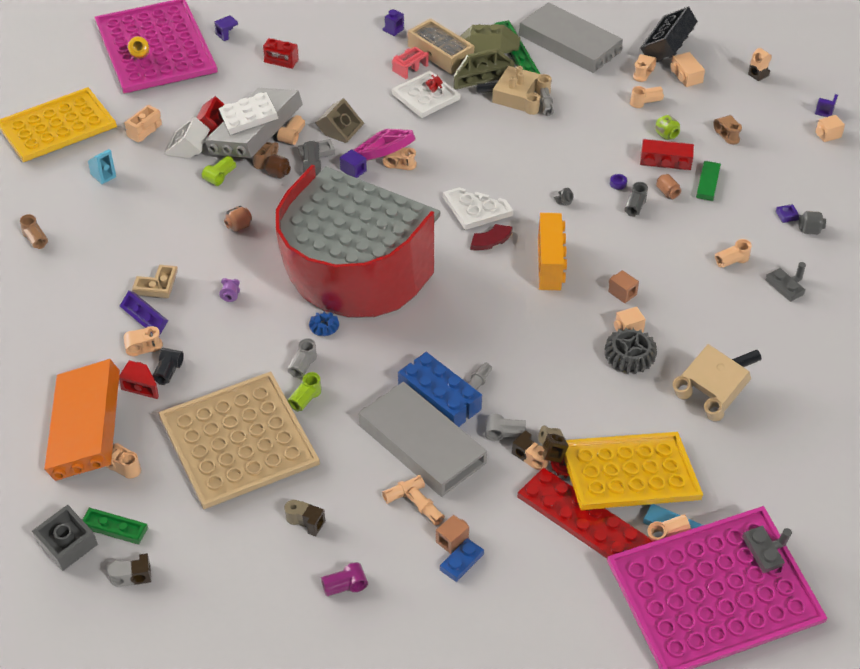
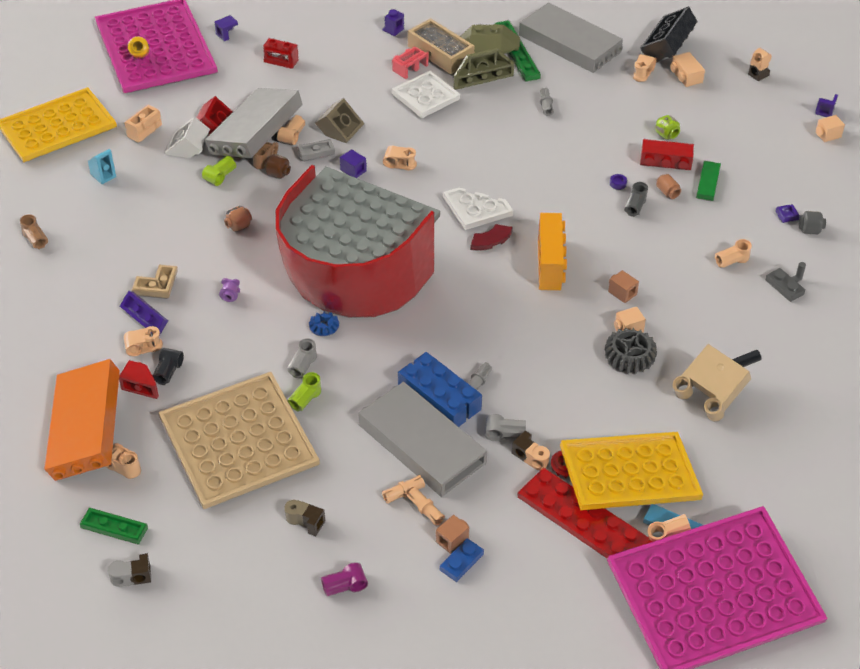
dark grey brick [32,504,98,571] -> none
white plate [219,92,279,135] -> none
dark grey piece [303,141,321,176] -> none
dark pink beam [354,129,416,160] -> none
red plate [426,75,443,93] -> none
tan piece [476,66,552,115] -> none
dark brown leg [538,425,569,463] -> none
dark grey plate [554,188,574,205] -> none
light nougat piece [630,86,664,108] -> none
medium nougat piece [713,115,742,145] -> none
dark grey plate [742,526,792,573] -> none

